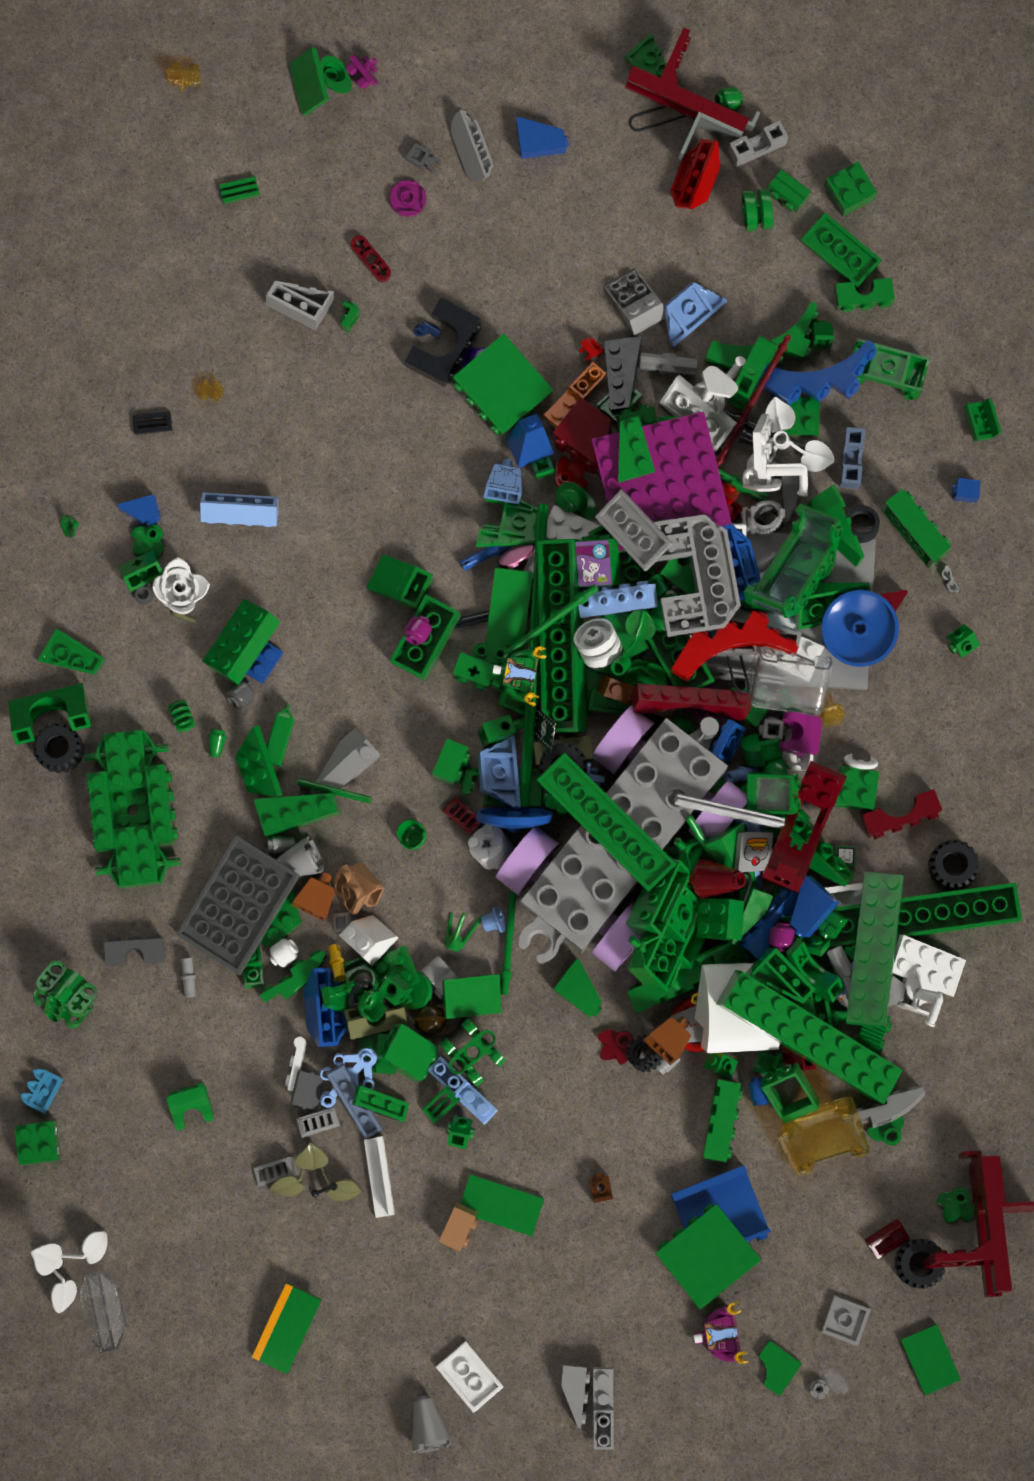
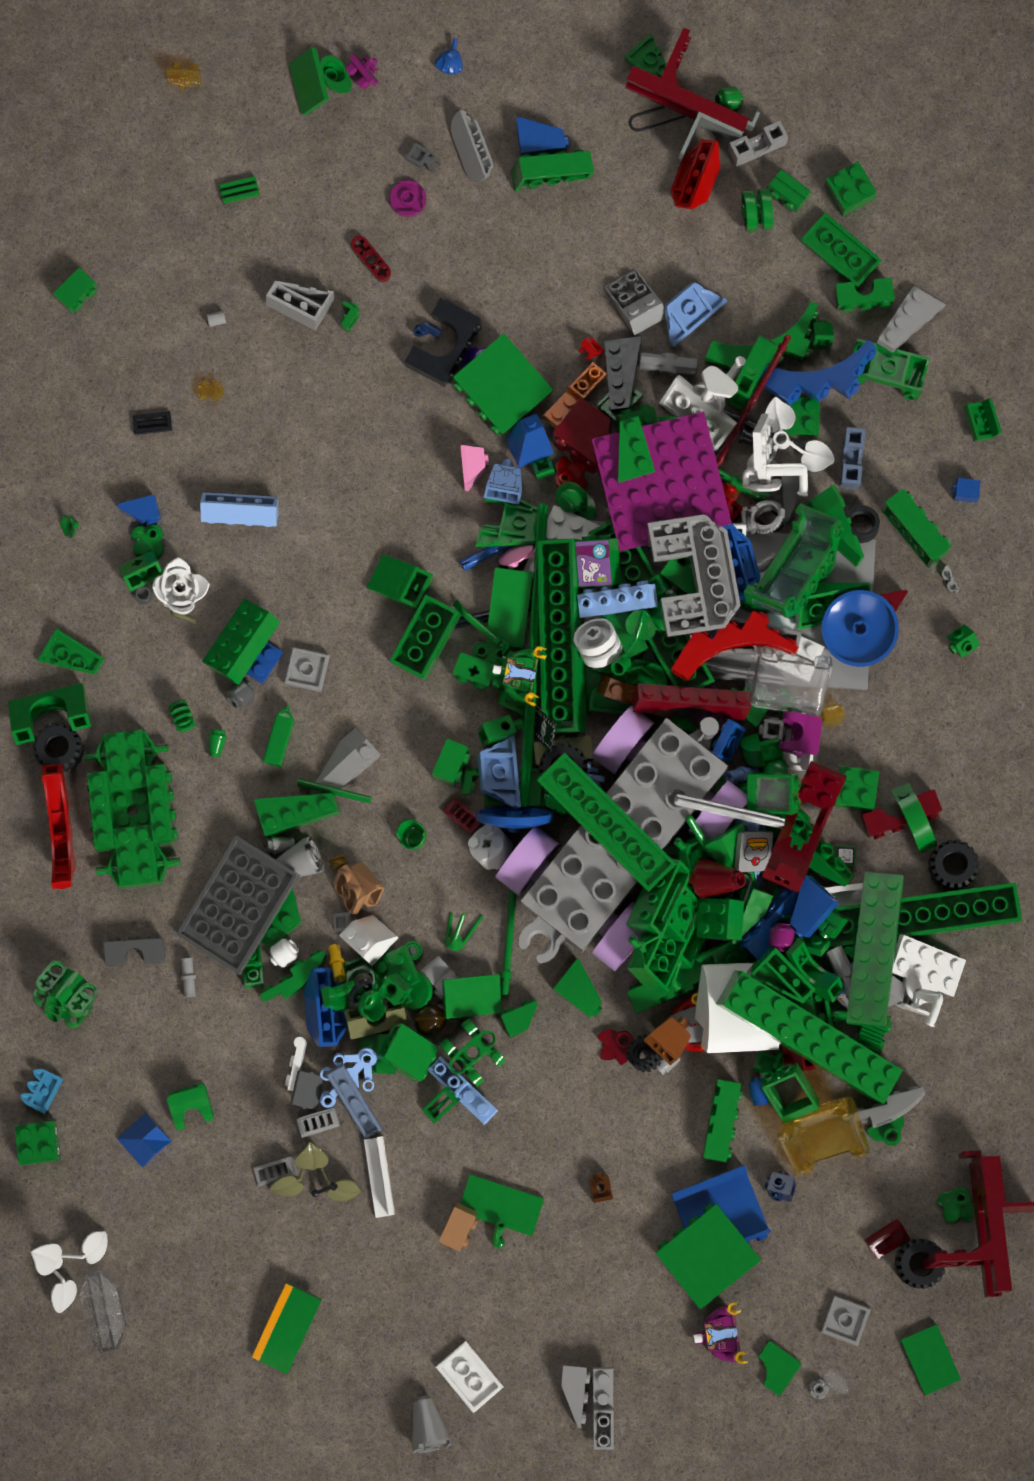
green wing [235,726,283,797] -> none
dark orange torso [291,872,335,922] -> none
green plate [351,1086,409,1122] -> none
magenta head [403,616,432,645] -> none
green brick [446,1115,475,1149] -> none
medium blue piece [481,906,506,933] -> none
green bar [504,584,599,657] -> none
light grey tile [595,489,673,571] -> none
green brick [703,1052,738,1079] -> none
black piece [726,656,750,693] -> none
white head [844,754,878,769] -> none
none -> red arch [41,763,76,889]
none -> green brick [53,267,98,314]
none -> blue slope [117,1112,172,1168]
none -> light grey hinge [207,311,226,327]
none -> light grey plate [284,647,330,693]
none -> pearl gold bush [329,854,348,870]
none -> green tile [405,941,423,961]
none -> blue piece [434,38,463,74]
none -> green piece [453,599,510,655]
none -> bright pink slope [461,445,489,491]
none -> green arm [491,1221,506,1249]
none -> green slope [501,999,538,1038]
none -> green wedge [511,149,594,192]
none -> dark blue brick [765,1171,797,1202]
none -> light grey wing [877,286,945,353]
none -> green arch [891,782,938,854]

